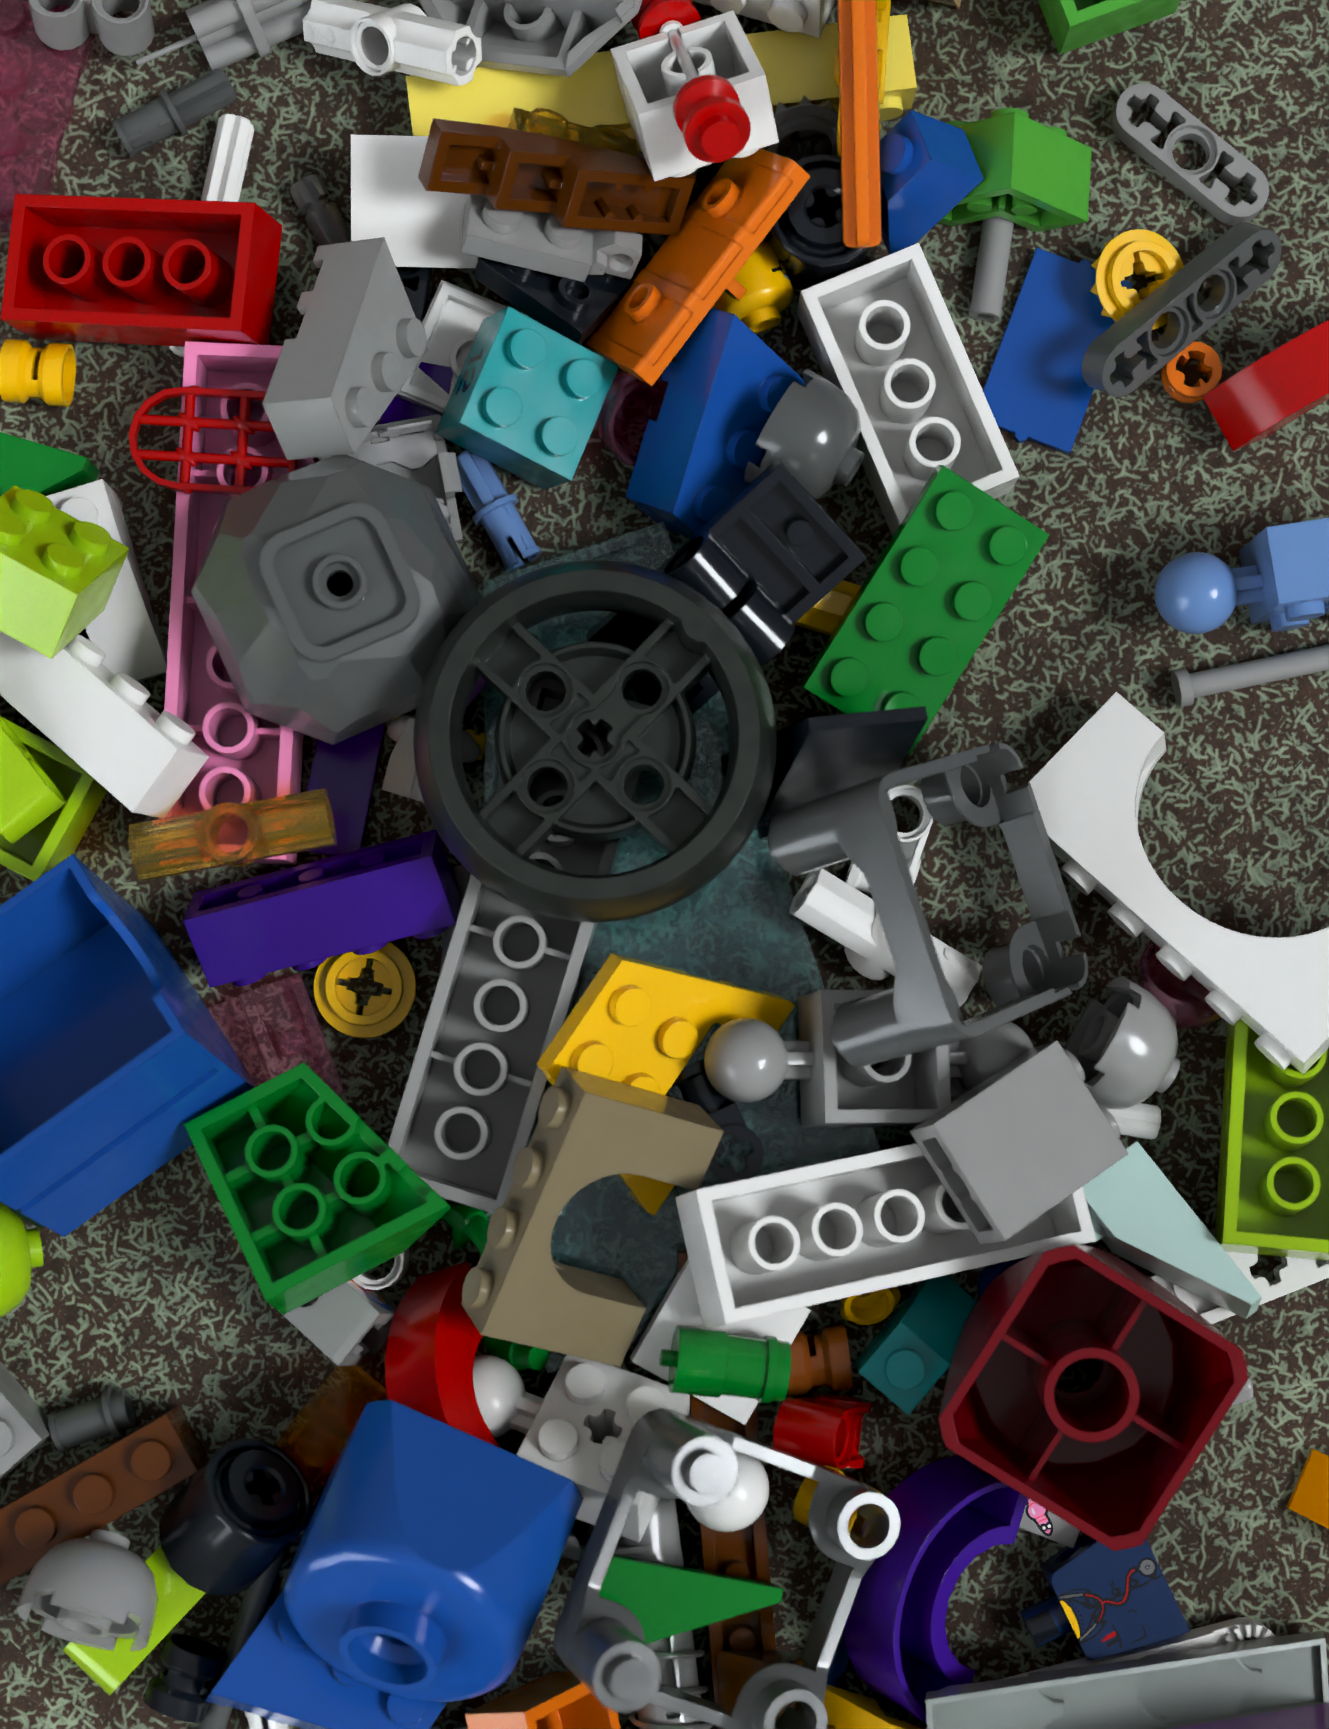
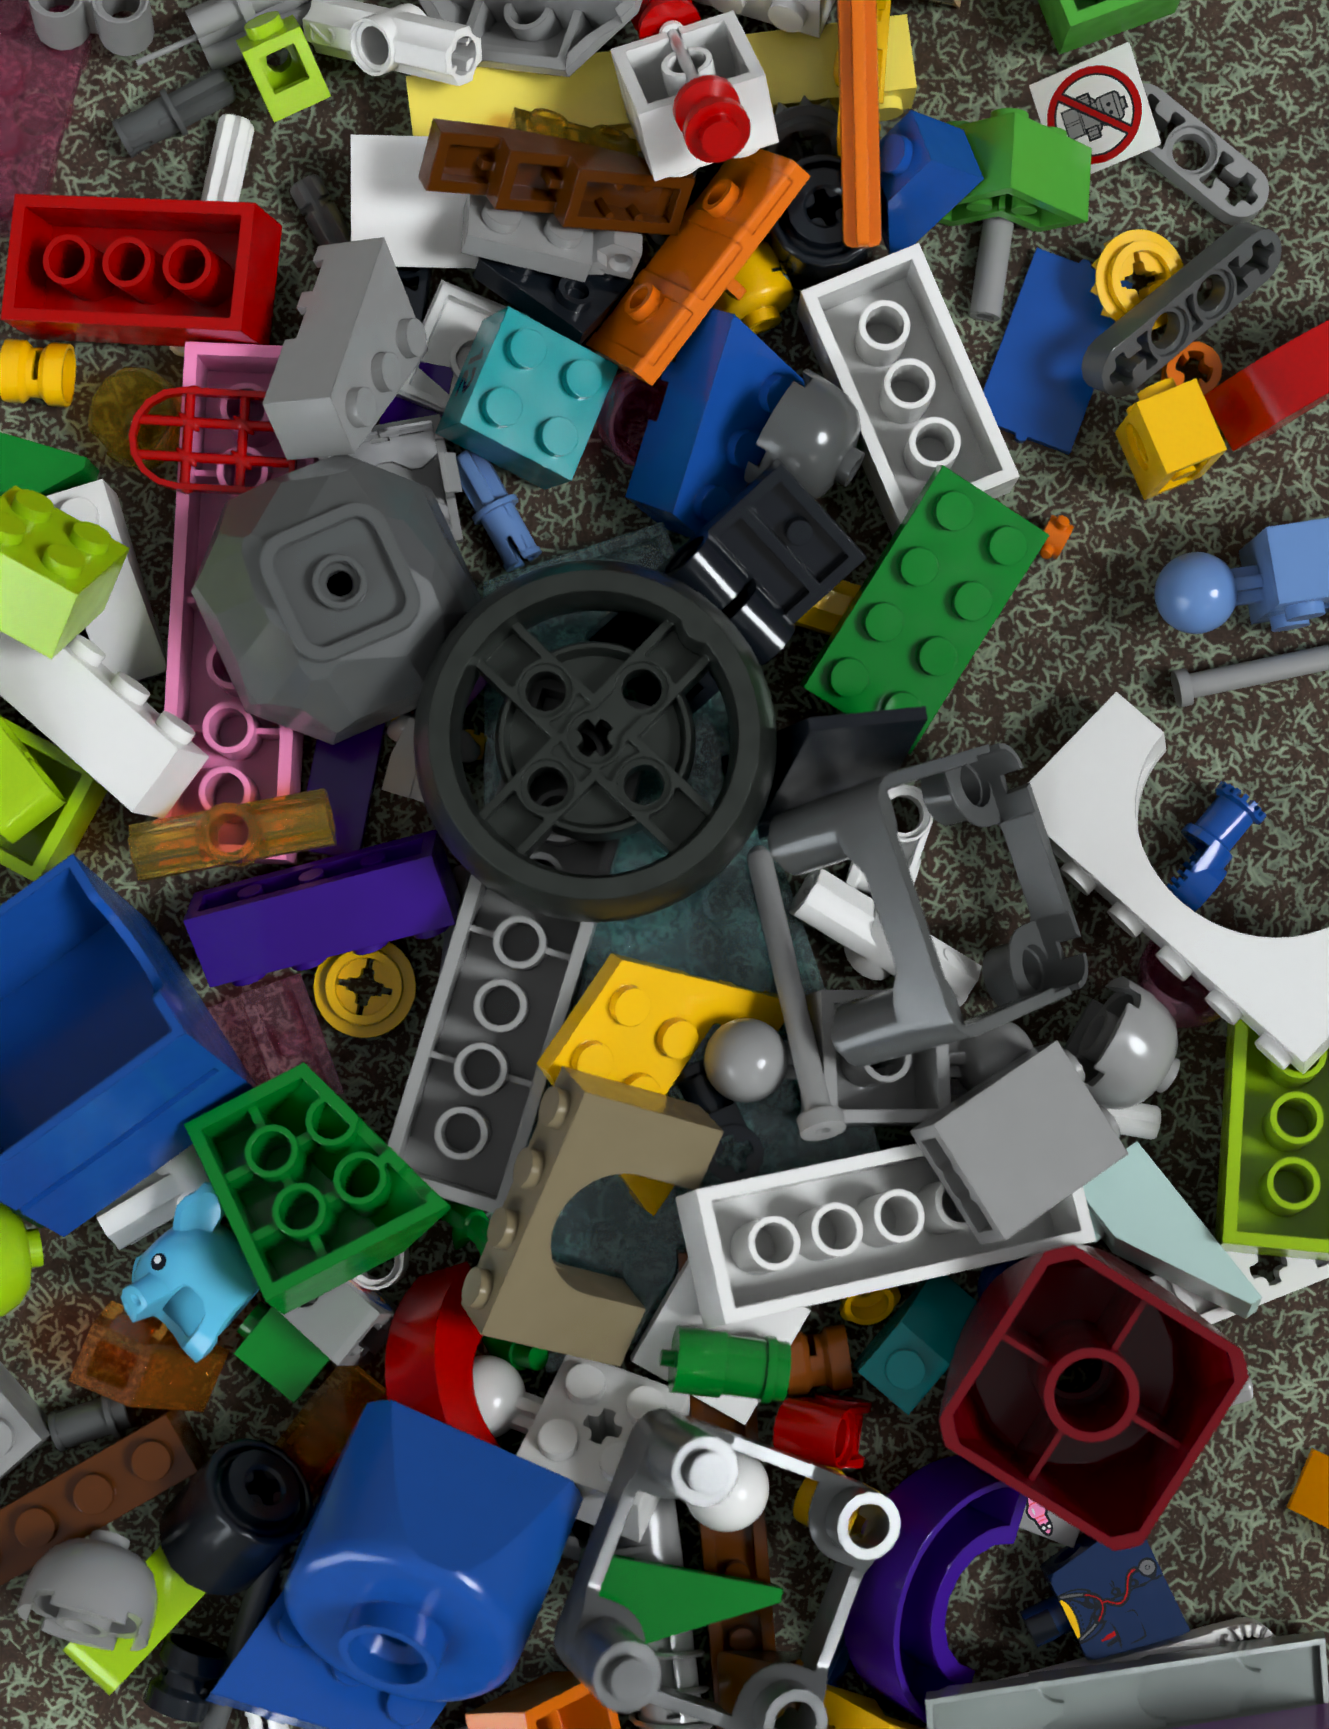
none -> clear orange slope [69,1300,230,1412]
none -> clear yellow hair [87,366,182,471]
none -> white piece [96,1144,211,1250]
none -> medium azure piece [121,1182,260,1363]
none -> green brick [234,1301,331,1403]
none -> lime brick [236,11,331,123]
none -> light grey bar [746,845,846,1141]
none -> sticker [1029,42,1161,175]
none -> orange piece [1039,515,1074,559]
none -> yellow brick [1115,378,1227,500]
none -> blue connector [1166,781,1266,912]

